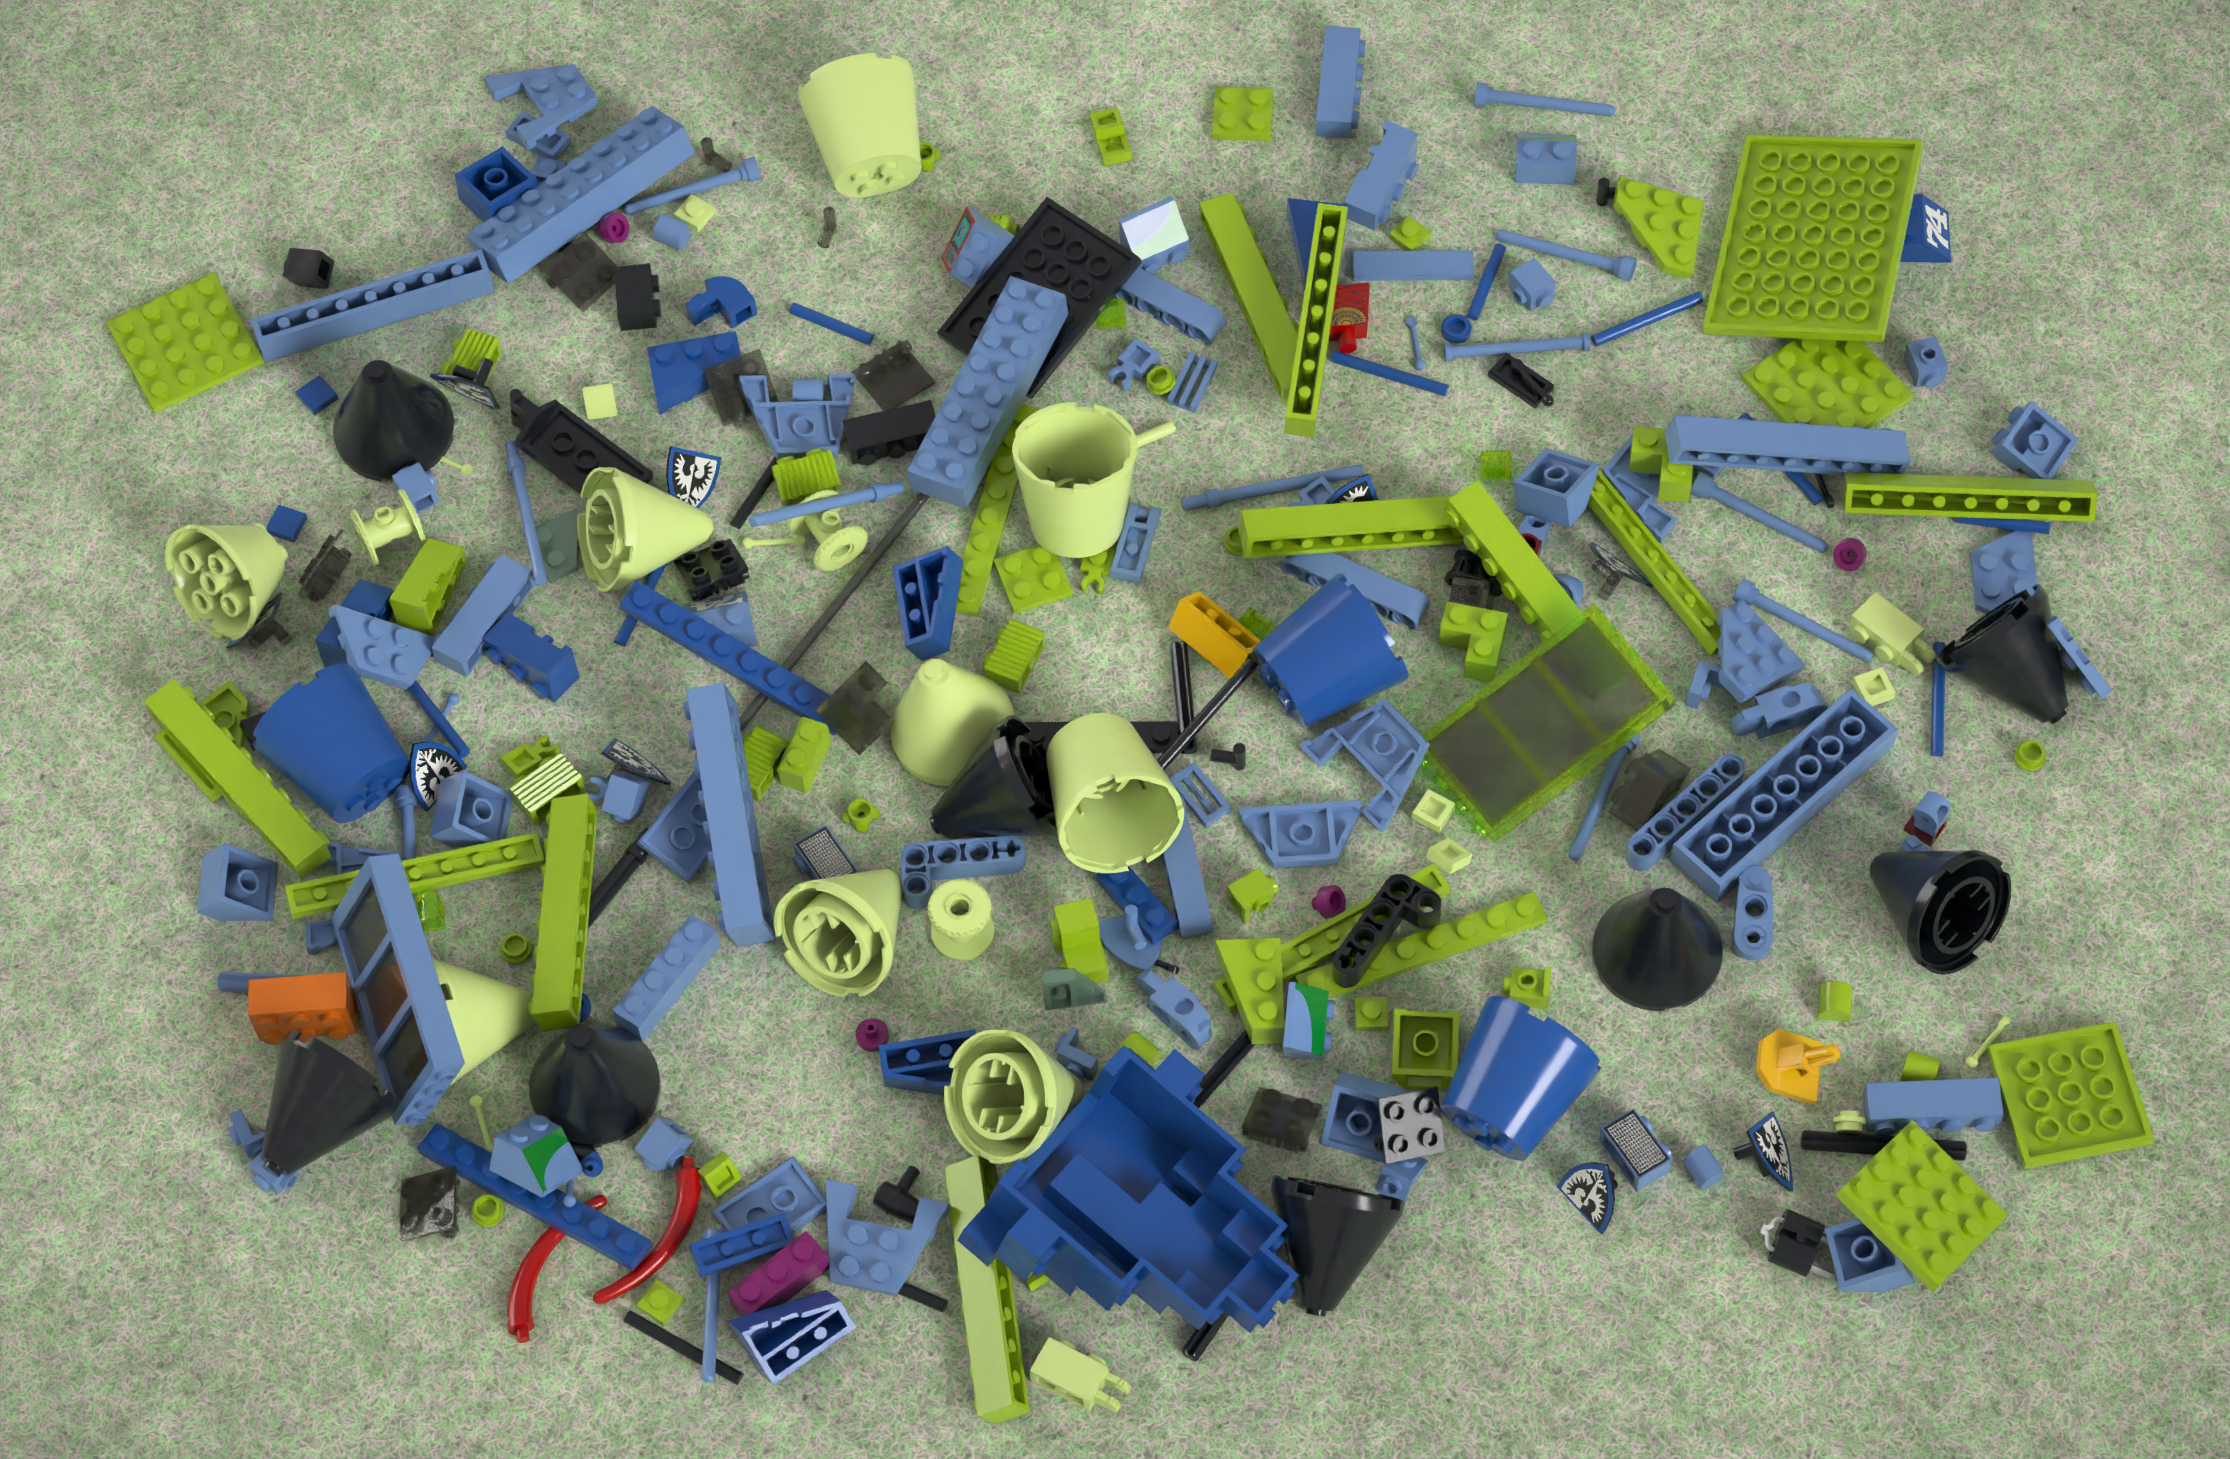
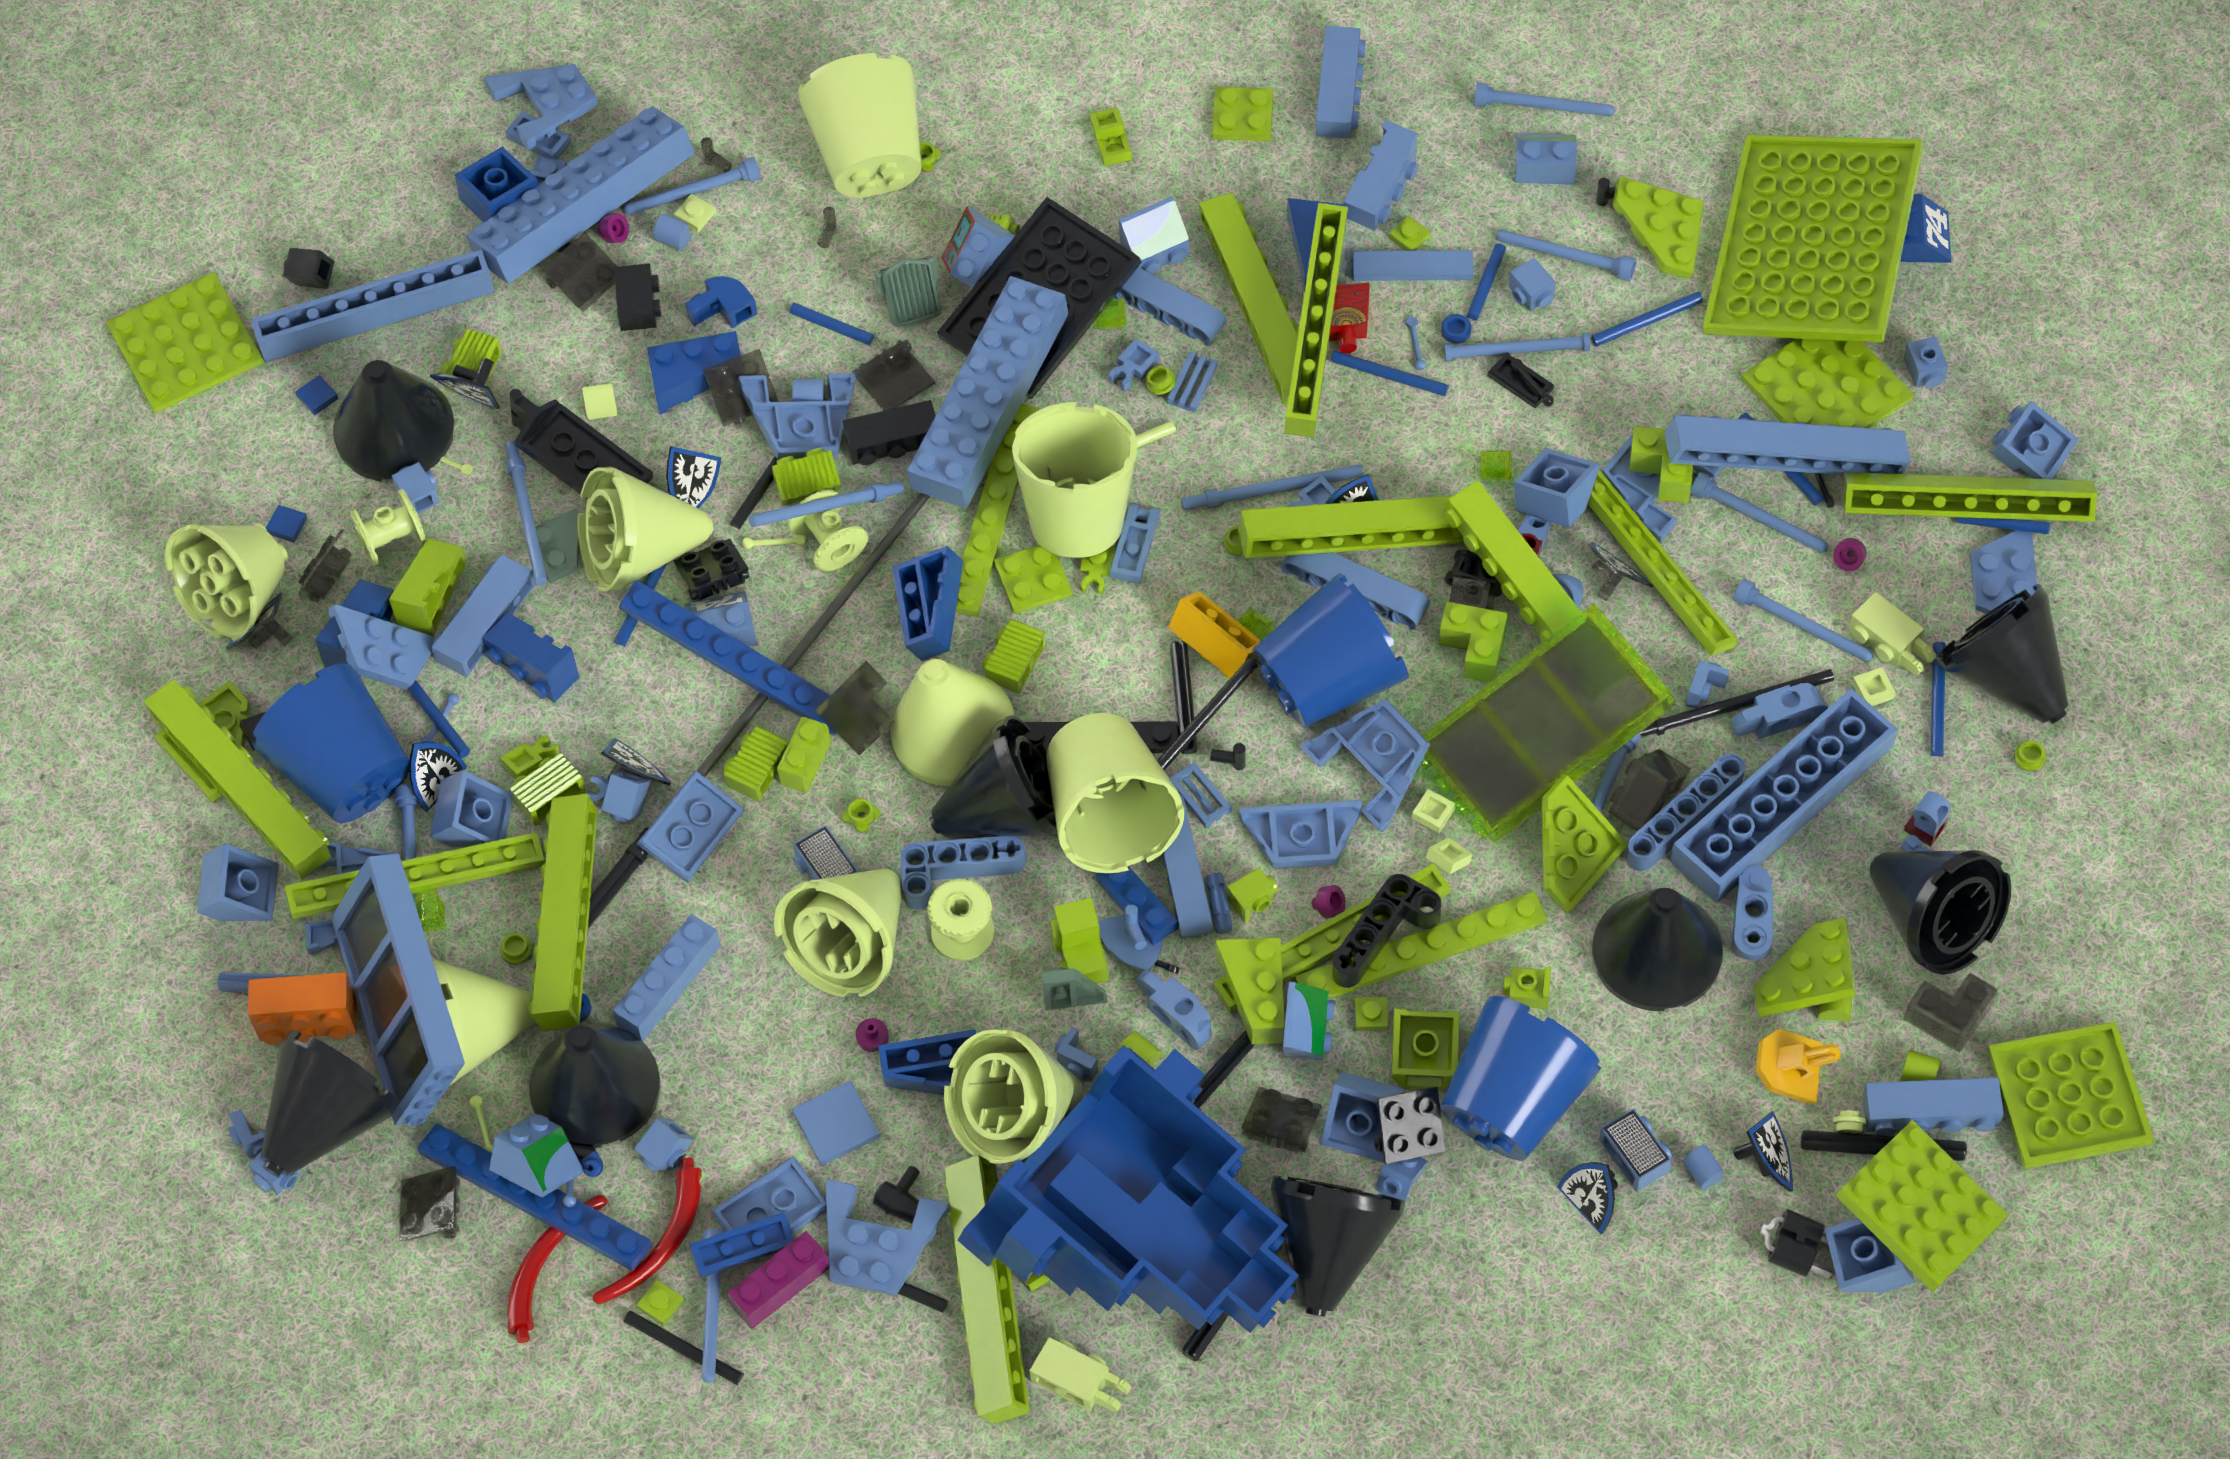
lime plate [471,1195,505,1227] -> none
medium blue brick [683,682,776,947] -> none
lime plate [698,1151,742,1199] -> none
blue wedge [728,1290,856,1385] -> none
medium blue plate [1718,600,1806,704] -> none
yellowish green hinge [1965,1016,2011,1069] -> none
medium blue wing [2045,615,2112,698] -> none
none -> medium blue tile [792,1080,880,1166]
none -> sand green piece [872,255,941,327]
none -> medium blue axle [1206,873,1232,934]
none -> lime plate [1542,775,1628,912]
none -> black bar [1635,669,1834,737]
none -> lime plate [1754,917,1856,1017]
none -> clear smoke brick [1903,973,1998,1053]

